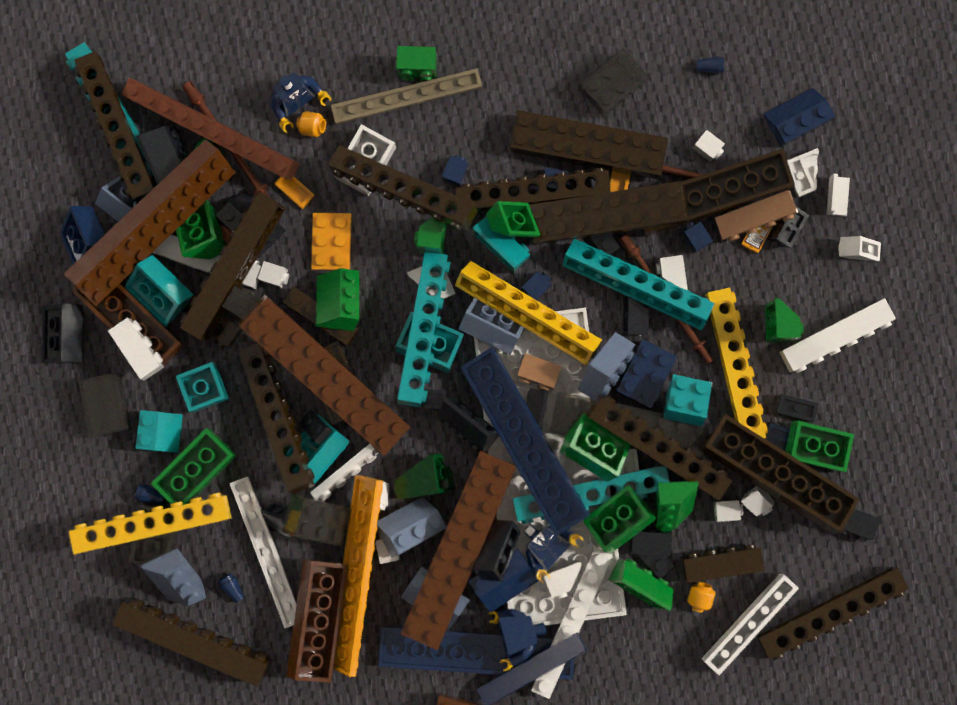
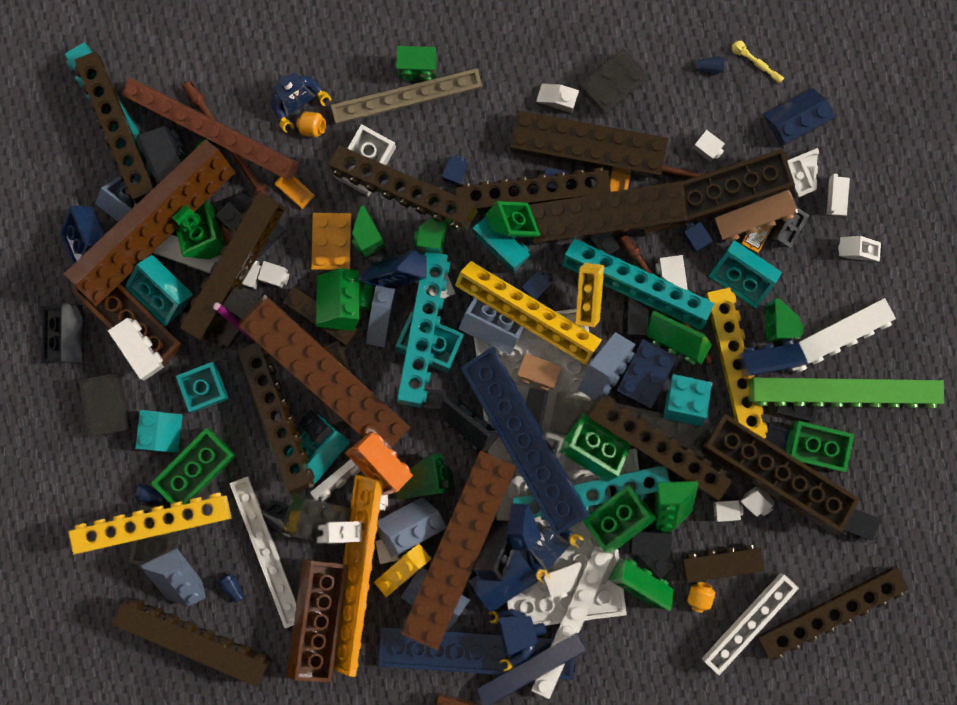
none -> green tile [172,205,199,232]
none -> magenta bar [213,303,256,343]
none -> white hinge [317,522,362,543]
none -> orange slope [345,433,413,495]
none -> green slope [352,205,386,259]
none -> dark blue slope [358,250,427,288]
none -> green cone [359,283,373,311]
none -> sand blue slope [366,286,396,348]
none -> yellow brick [374,544,431,597]
none -> dark blue slope [507,504,542,551]
none -> white slope [536,84,579,113]
none -> yellow brick [576,263,604,327]
none -> green slope [647,311,712,365]
none -> teal slope [709,240,782,308]
none -> light yellow piece [732,41,784,84]
none -> dark blue slope [738,340,808,377]
none -> bright green brick [749,378,944,408]

